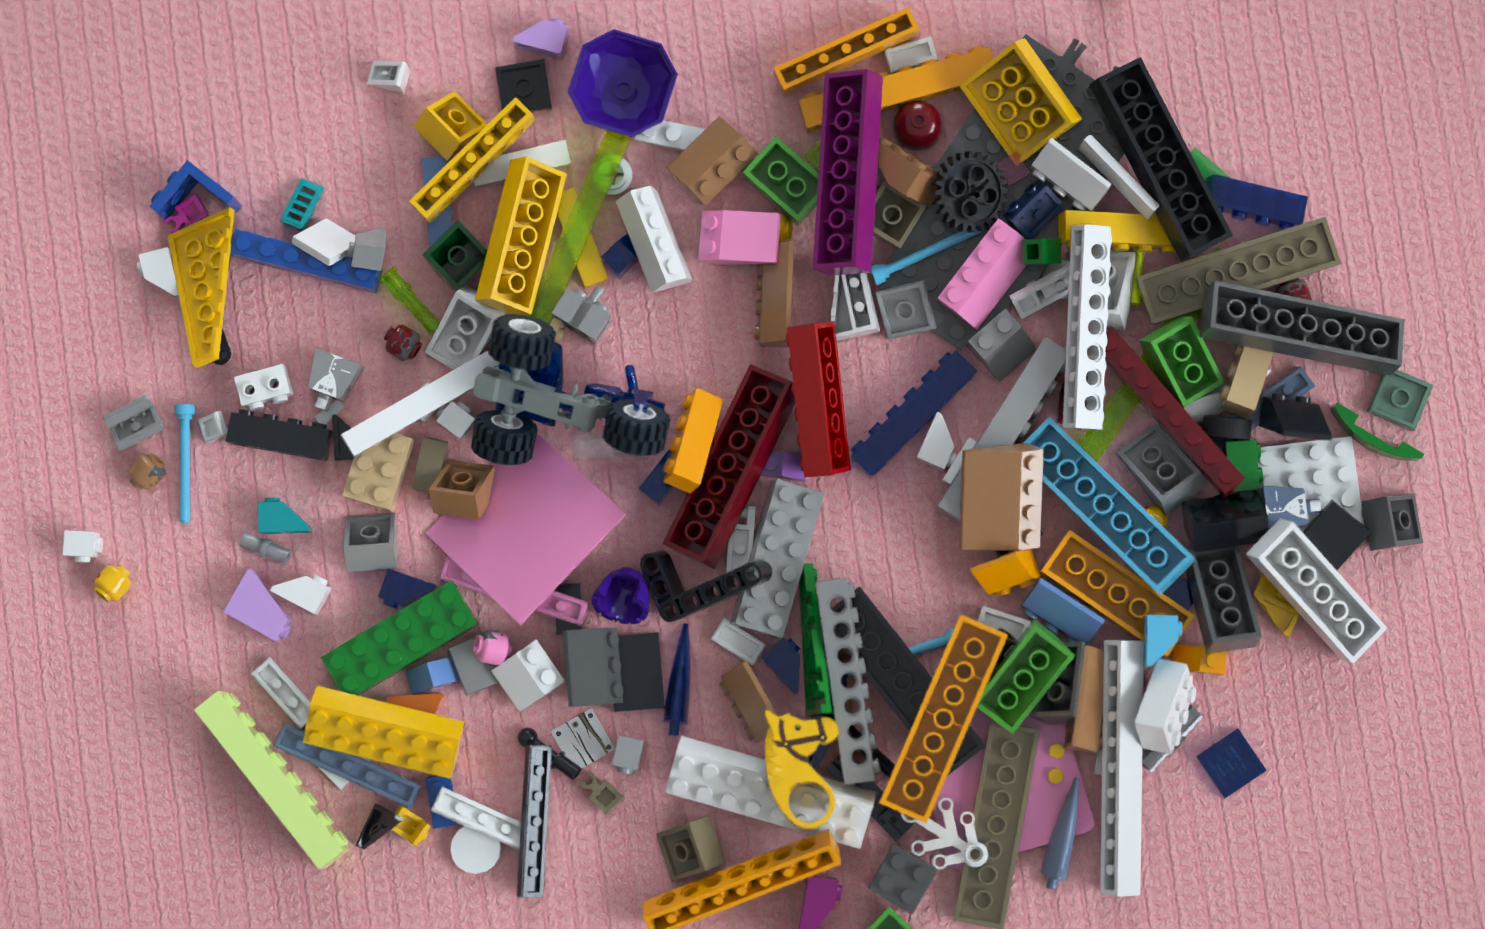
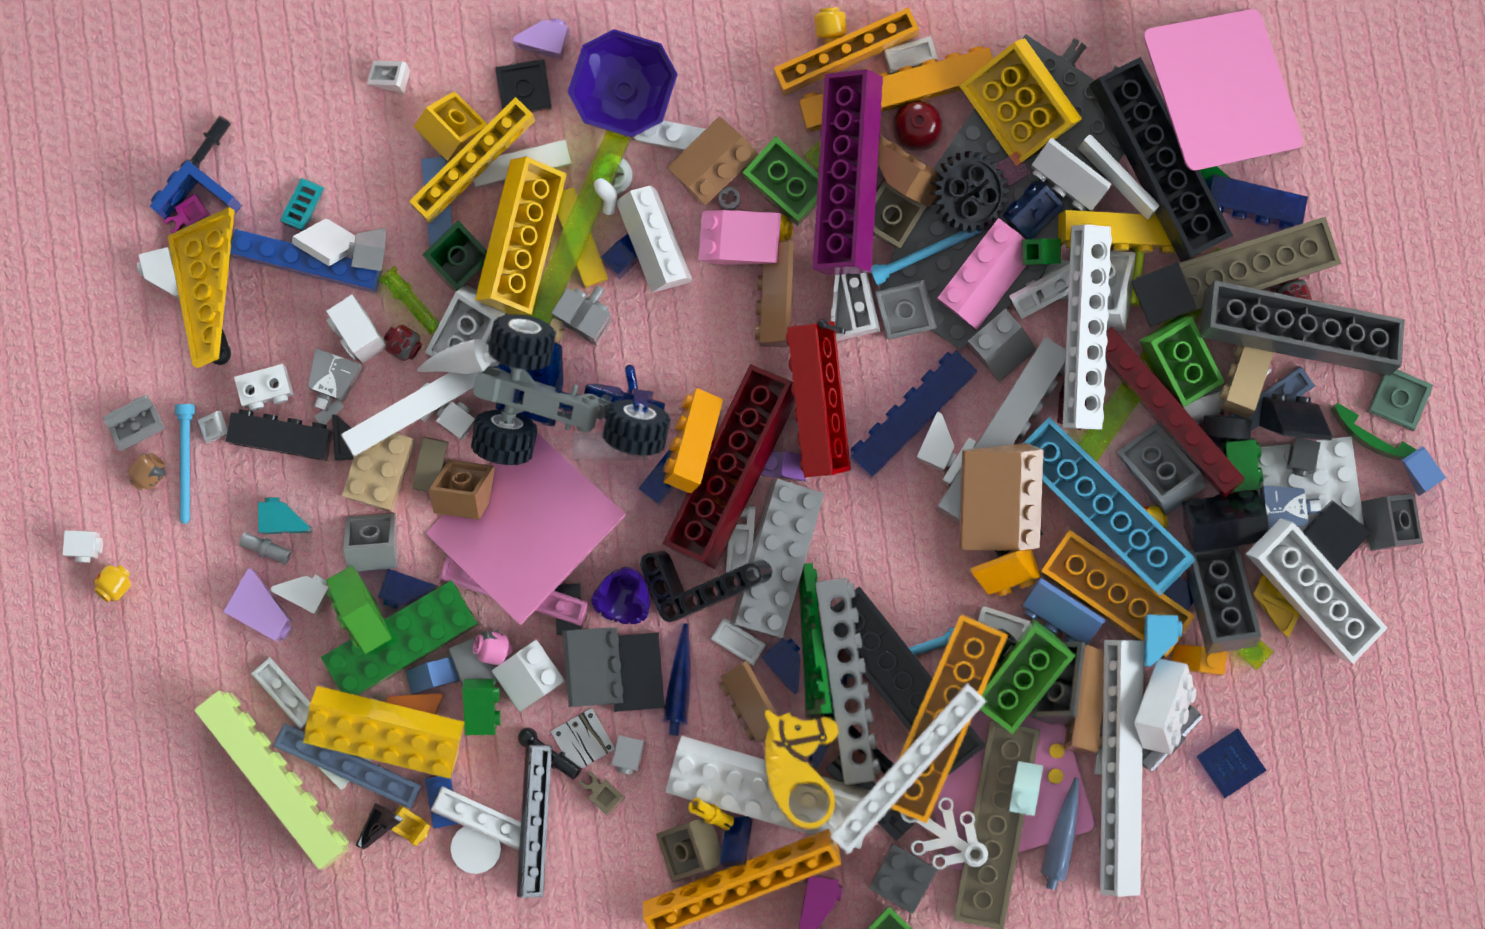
none -> black pin [180,116,231,169]
none -> white brick [326,295,386,363]
none -> bright green brick [326,565,392,654]
none -> white piece [417,339,496,374]
none -> green brick [462,678,501,736]
none -> white arm [594,178,617,215]
none -> yellow pin [688,797,734,831]
none -> light grey bush [718,187,740,211]
none -> clear blue tile [720,816,753,867]
none -> yellow head [814,7,847,43]
none -> black hinge [817,319,846,334]
none -> white tile [829,684,986,854]
none -> light aqua slope [1009,761,1043,816]
none -> black tile [1131,262,1197,327]
none -> bright pink piece [1143,9,1303,171]
none -> clear neon green plate [1237,640,1274,671]
none -> dark grey brick [1286,437,1321,477]
none -> medium blue slope [1402,446,1446,496]

